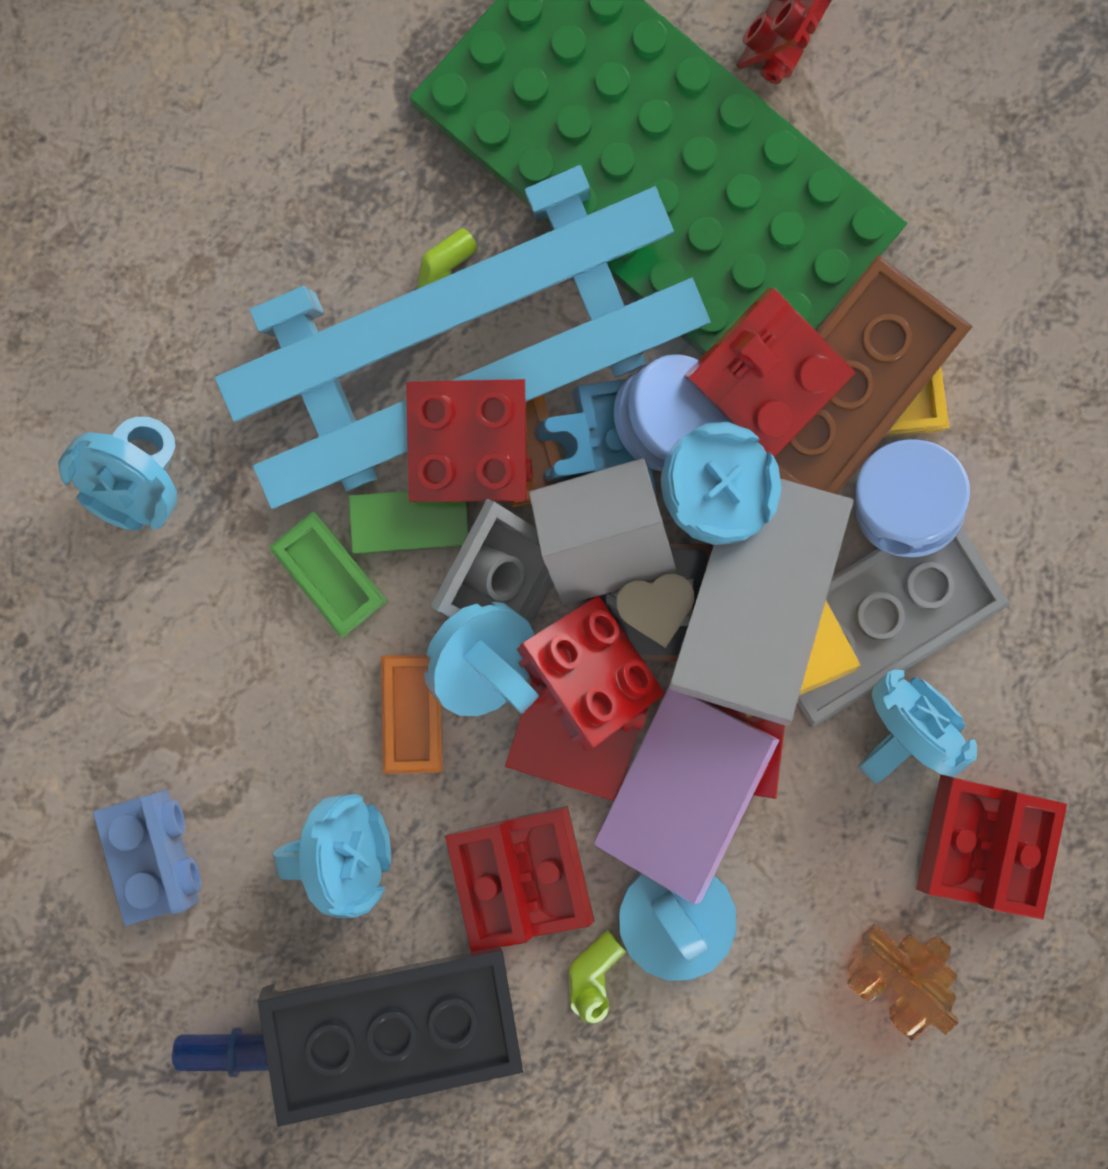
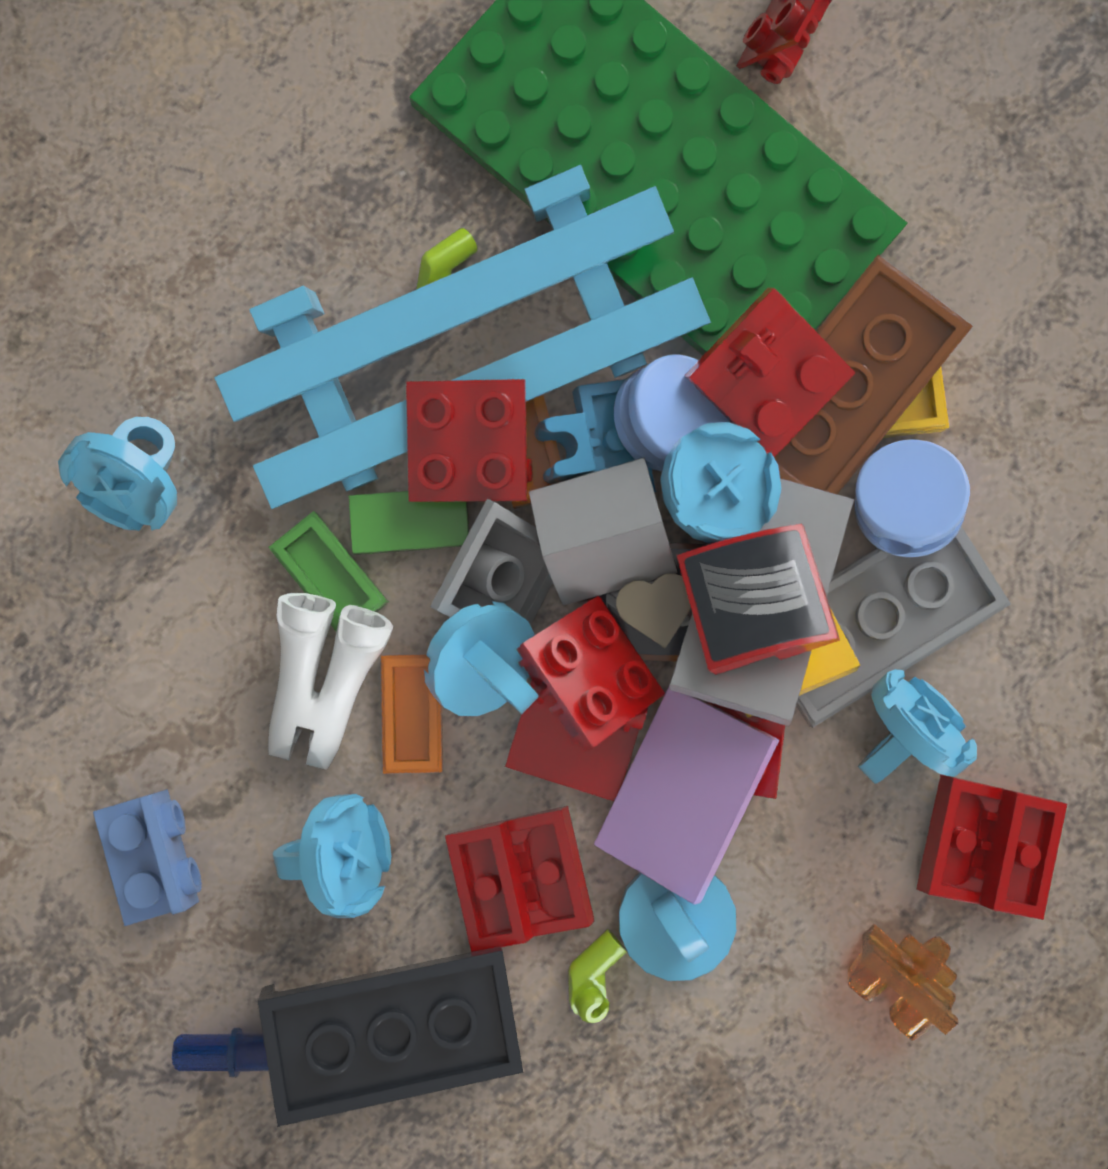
none -> white piece [268,593,393,770]
none -> slope [676,524,840,675]

